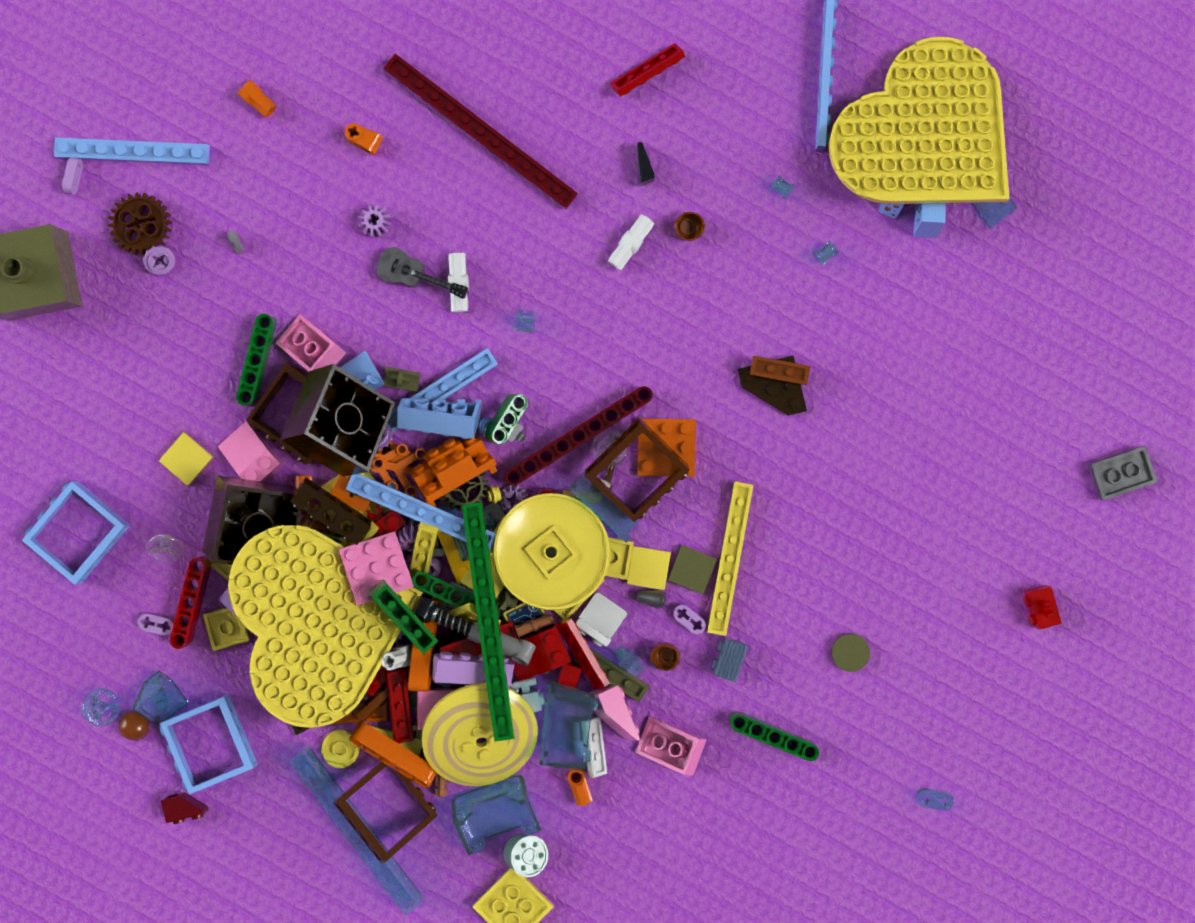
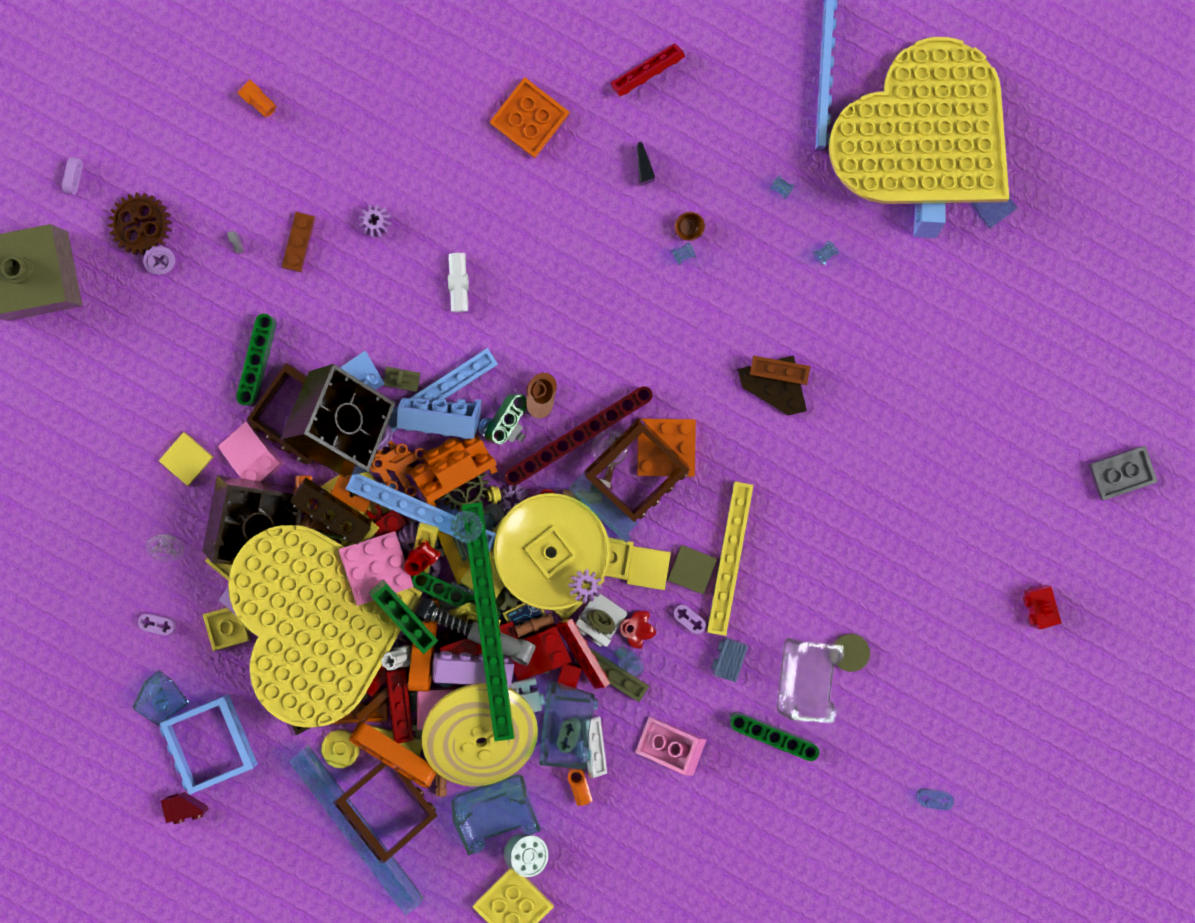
light blue window [22,481,131,585] -> none
light blue plate [54,138,210,165] -> none
clear light blue piece [82,688,120,727] -> none
dark orange hair [119,710,150,741] -> none
red beam [170,556,212,649] -> none
bright pink slope [276,314,346,372] -> none
orange piece [344,123,384,155] -> none
flat silver piece [377,247,468,299] -> none
dark red plate [383,54,578,210] -> none
clear light blue tile [515,309,535,333] -> none
bright pink slope [586,685,640,741] -> none
white piece [608,214,654,271] -> none
flat silver cone [637,590,666,609] -> none
dark orange hair [650,642,680,671] -> none
light blue slope [879,203,904,219] -> none
none -> dark orange plate [282,211,316,273]
none -> red piece [404,540,441,576]
none -> clear light blue gear [451,511,483,543]
none -> orange plate [489,77,570,159]
none -> dark orange piece [526,372,557,418]
none -> sand green beam [557,717,581,753]
none -> lavender gear [568,569,602,603]
none -> olive gear [586,609,615,636]
none -> red plate [619,611,656,649]
none -> clear light blue bush [671,242,696,266]
none -> clear windscreen [777,638,844,723]

